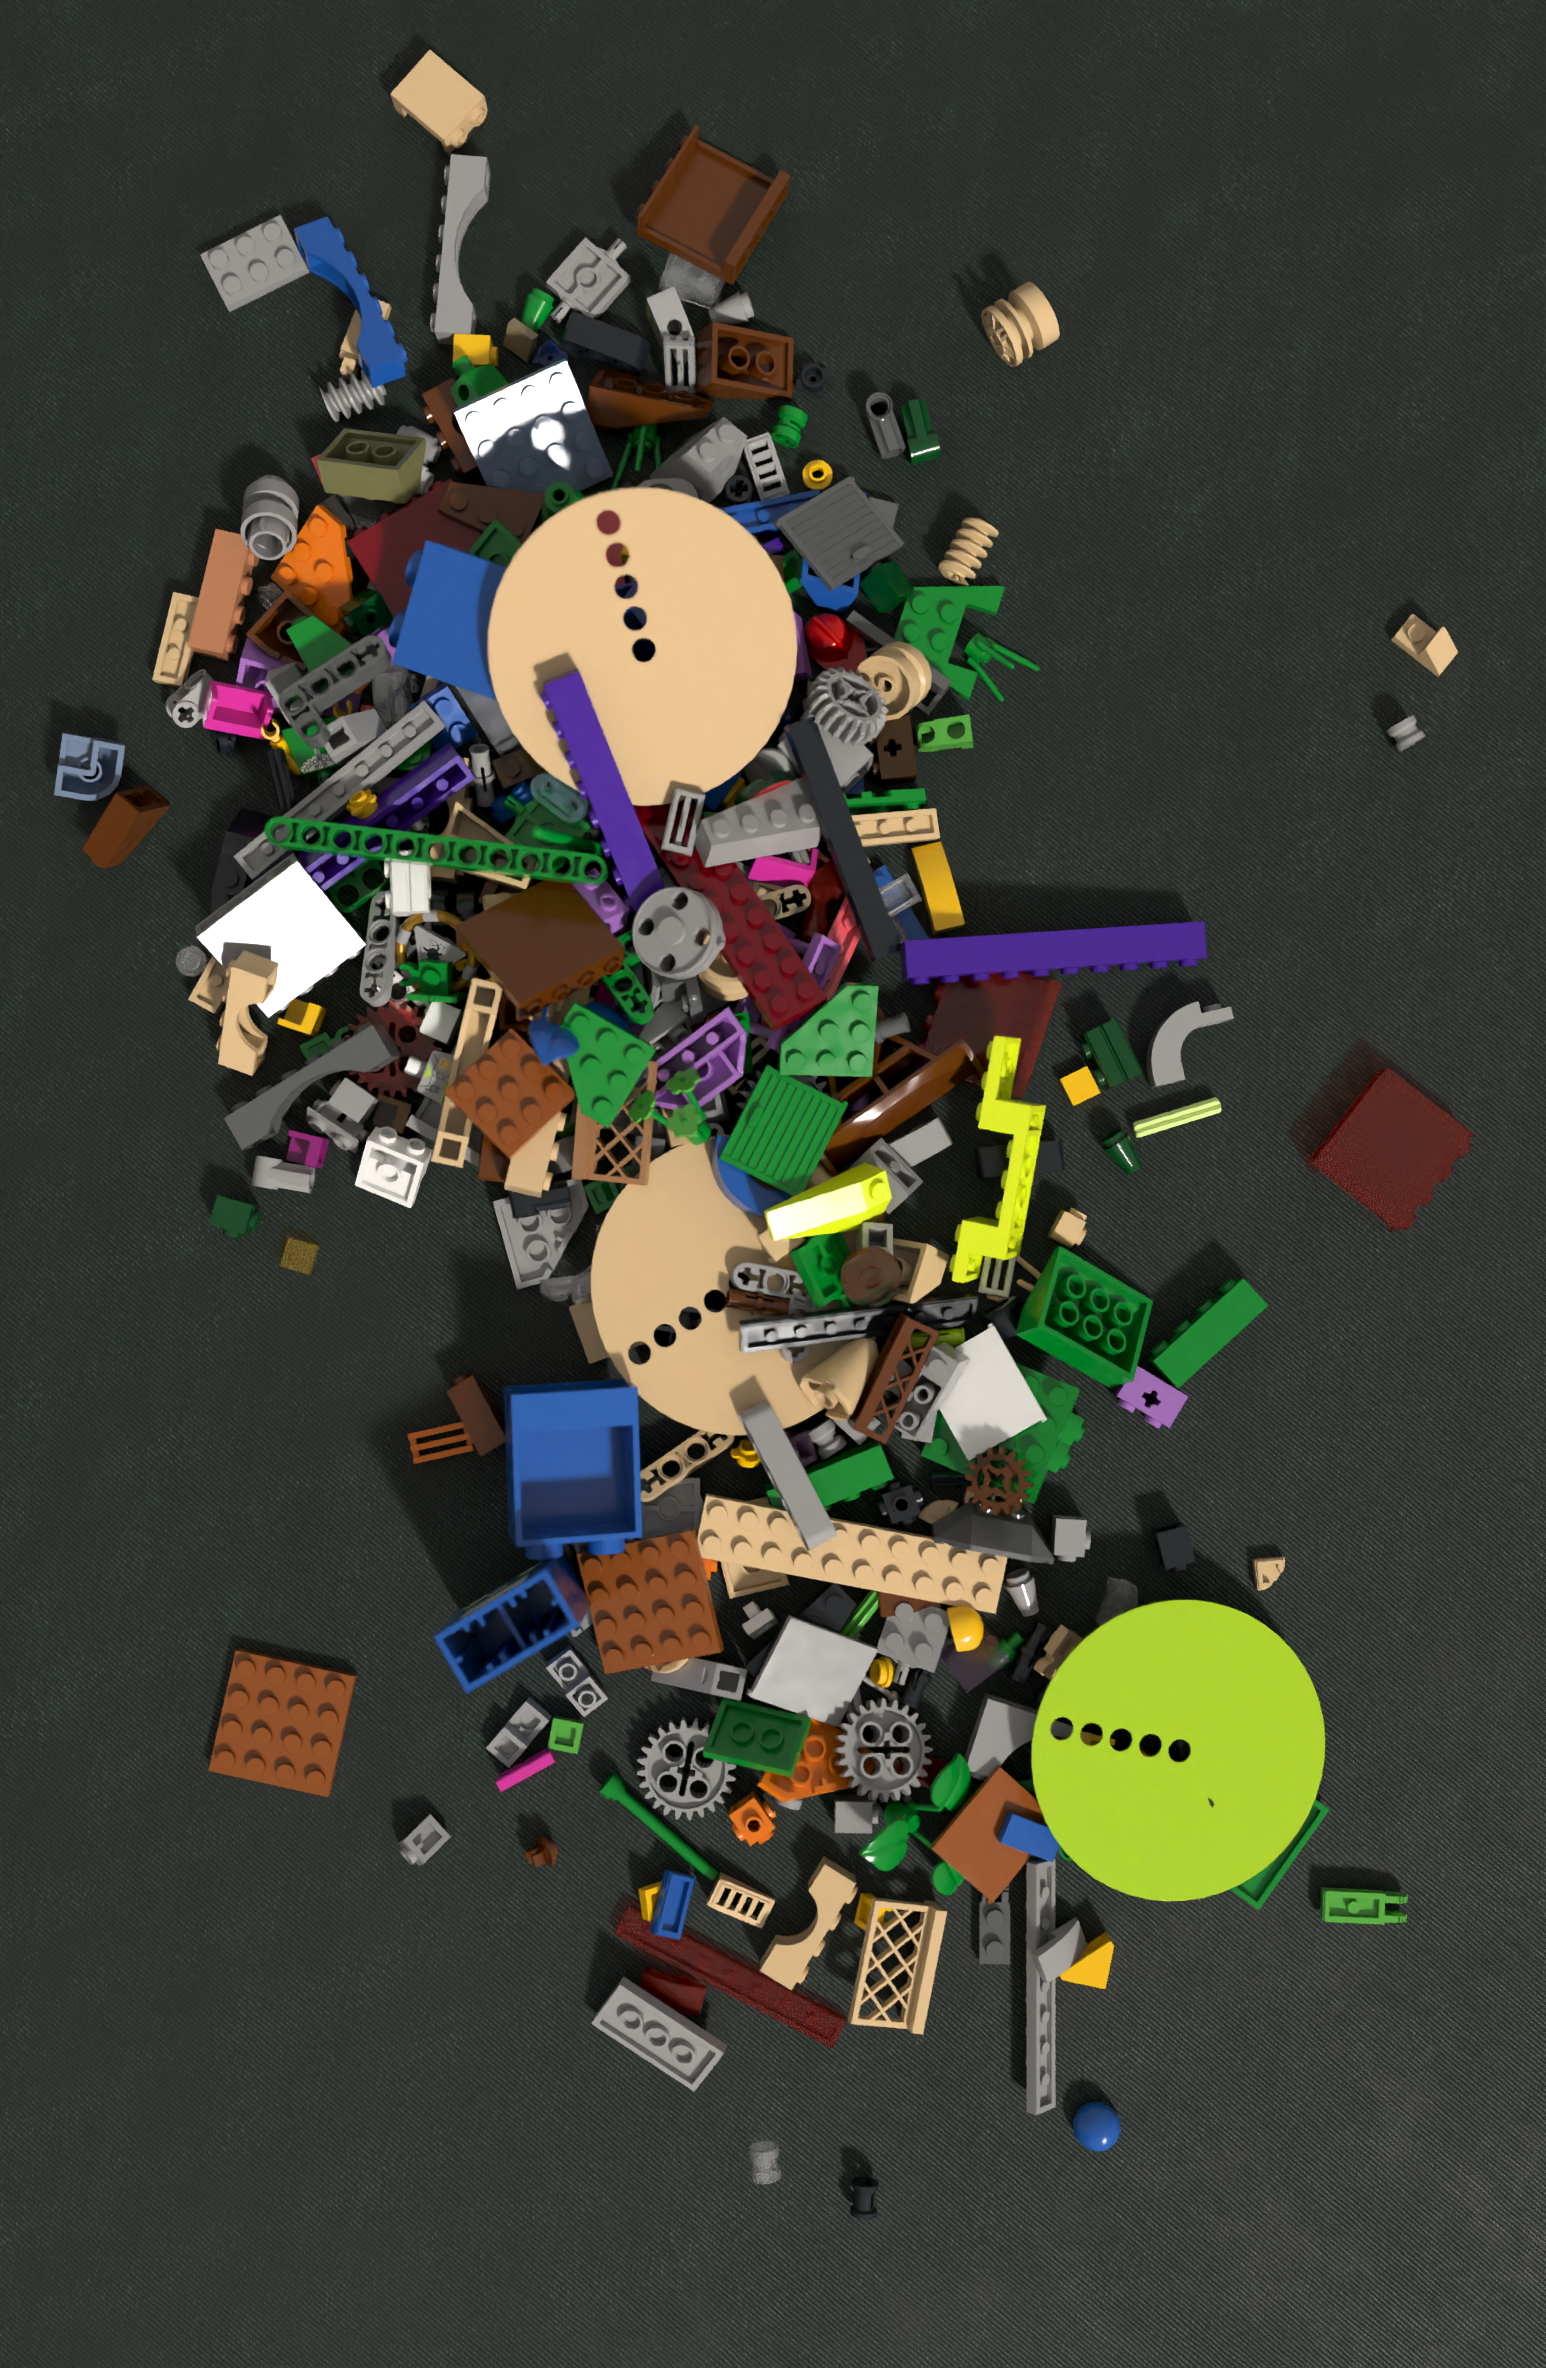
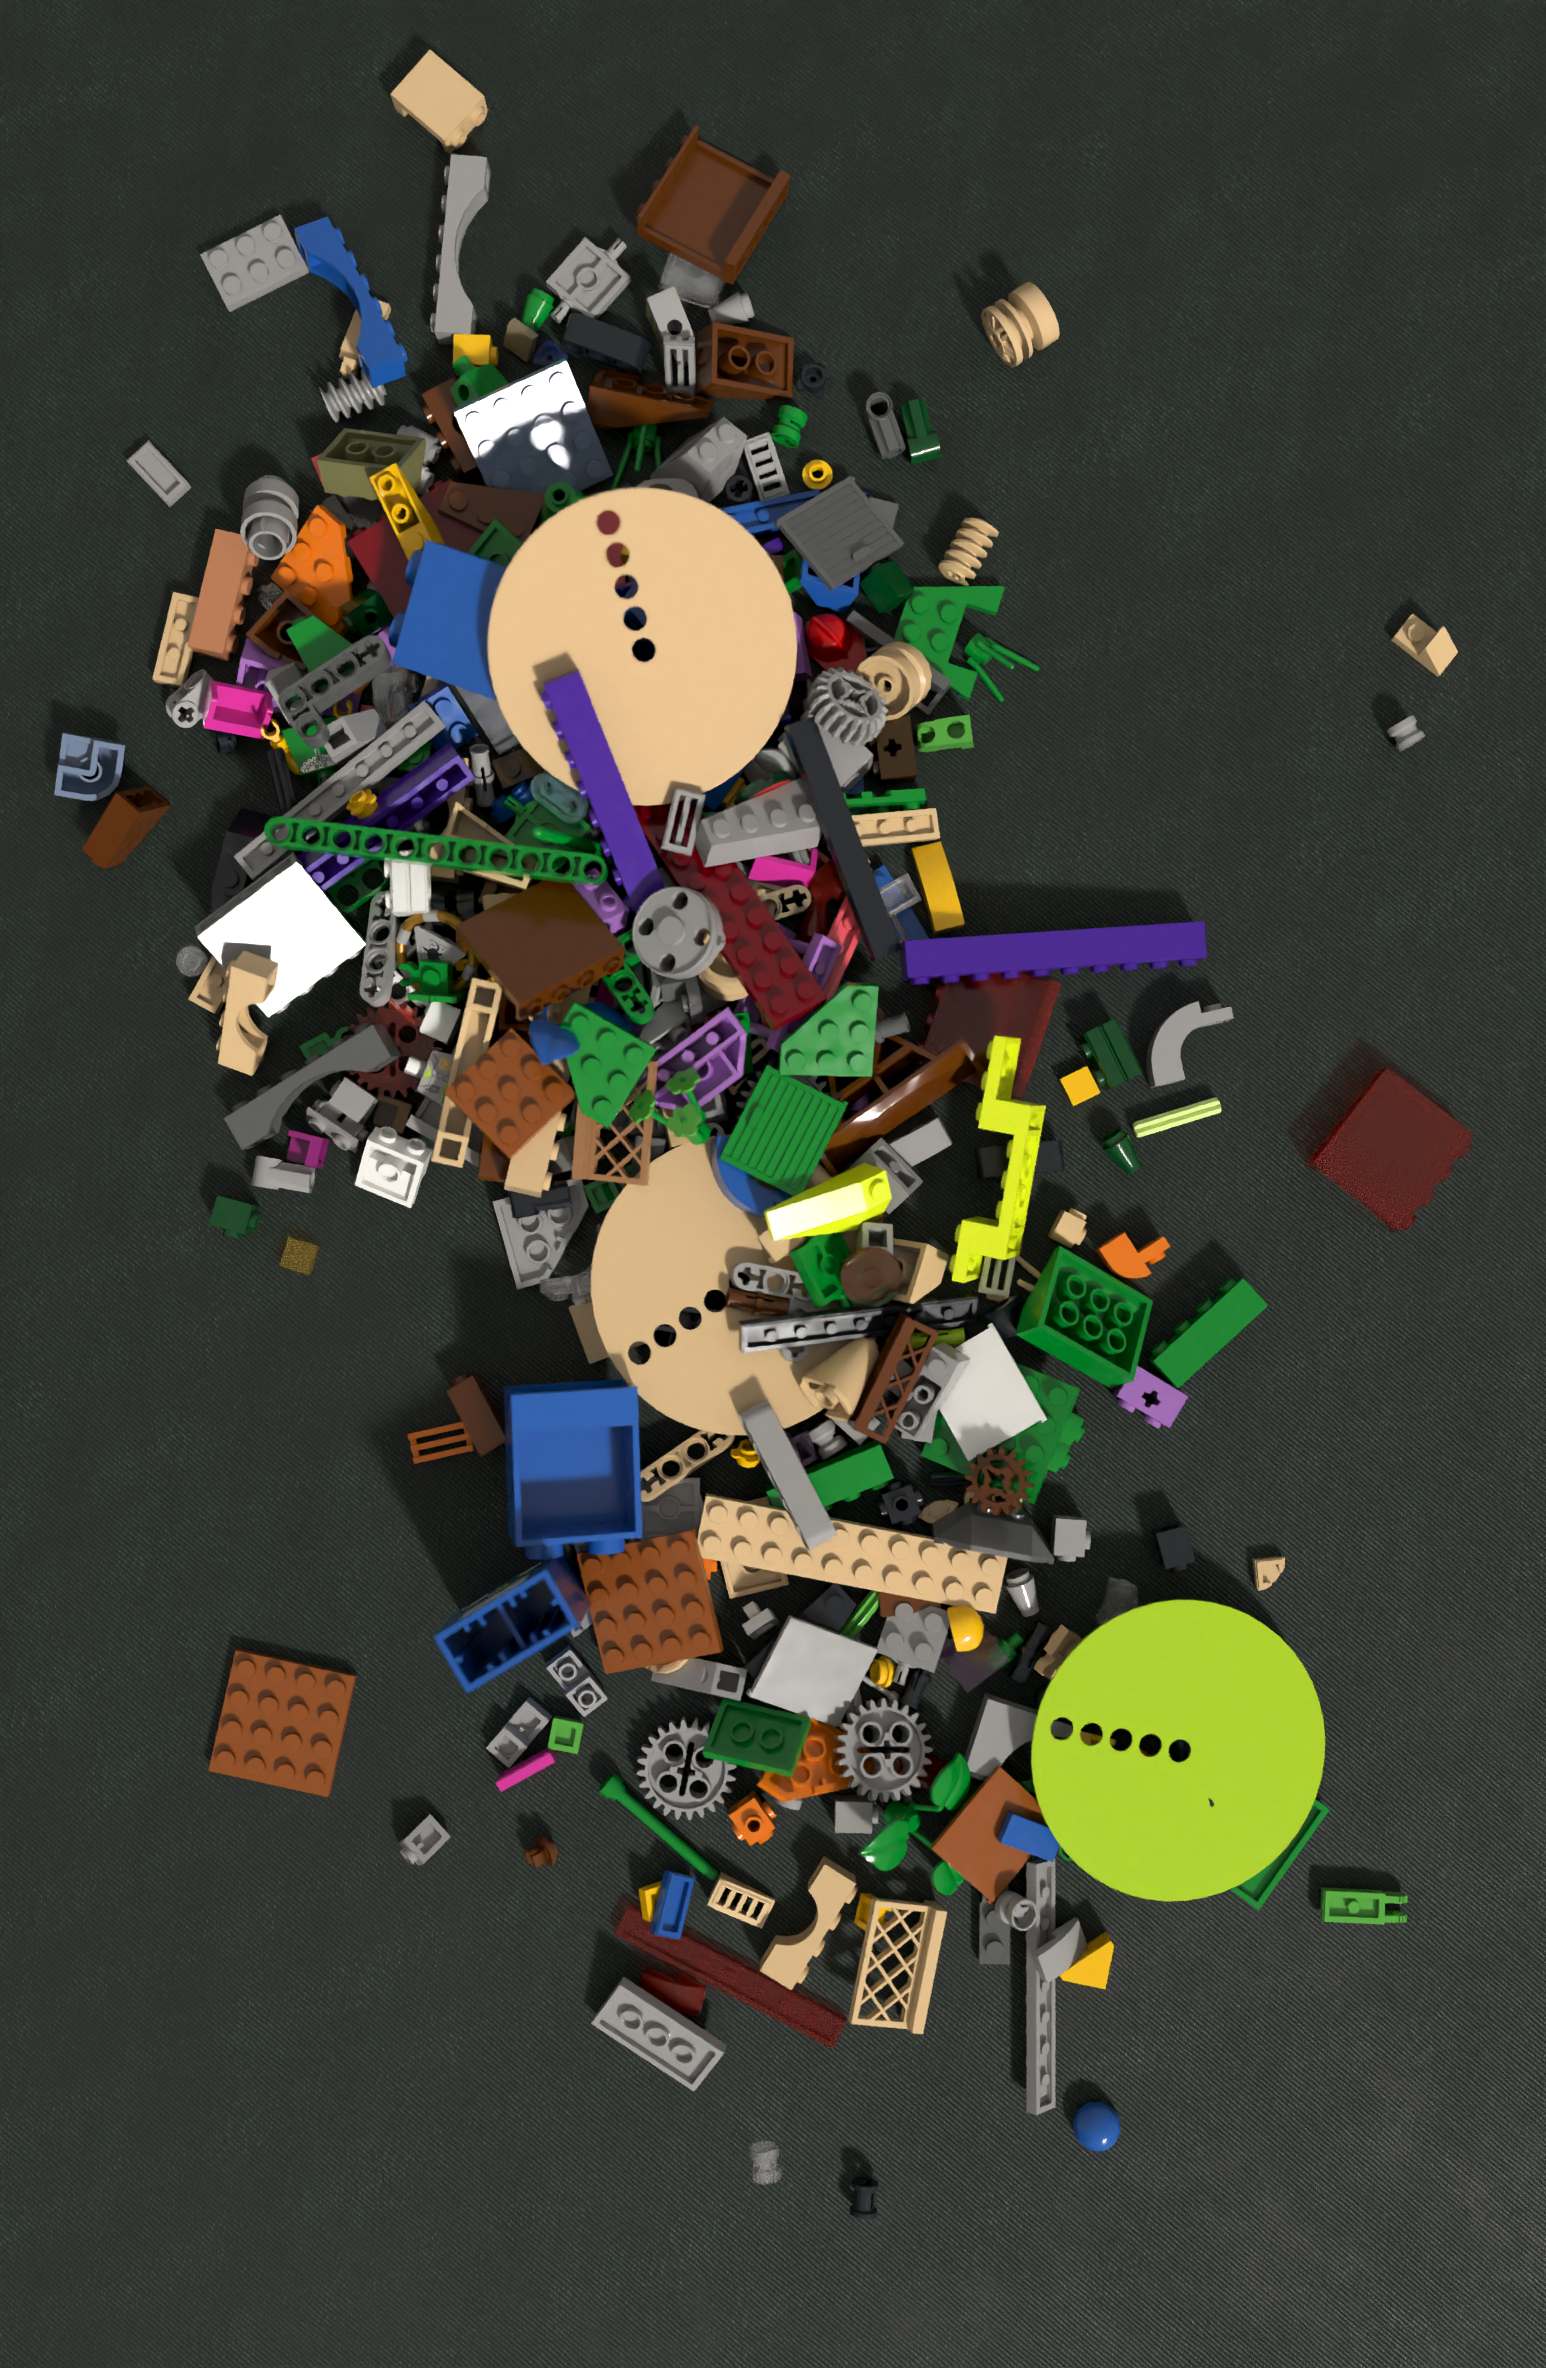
yellow panel [277,998,327,1037] -> none
none -> light grey tile [126,440,192,507]
none -> yellow slope [369,463,445,561]
none -> light grey wheel [995,1891,1037,1931]
none -> orange brick [1095,1232,1171,1278]

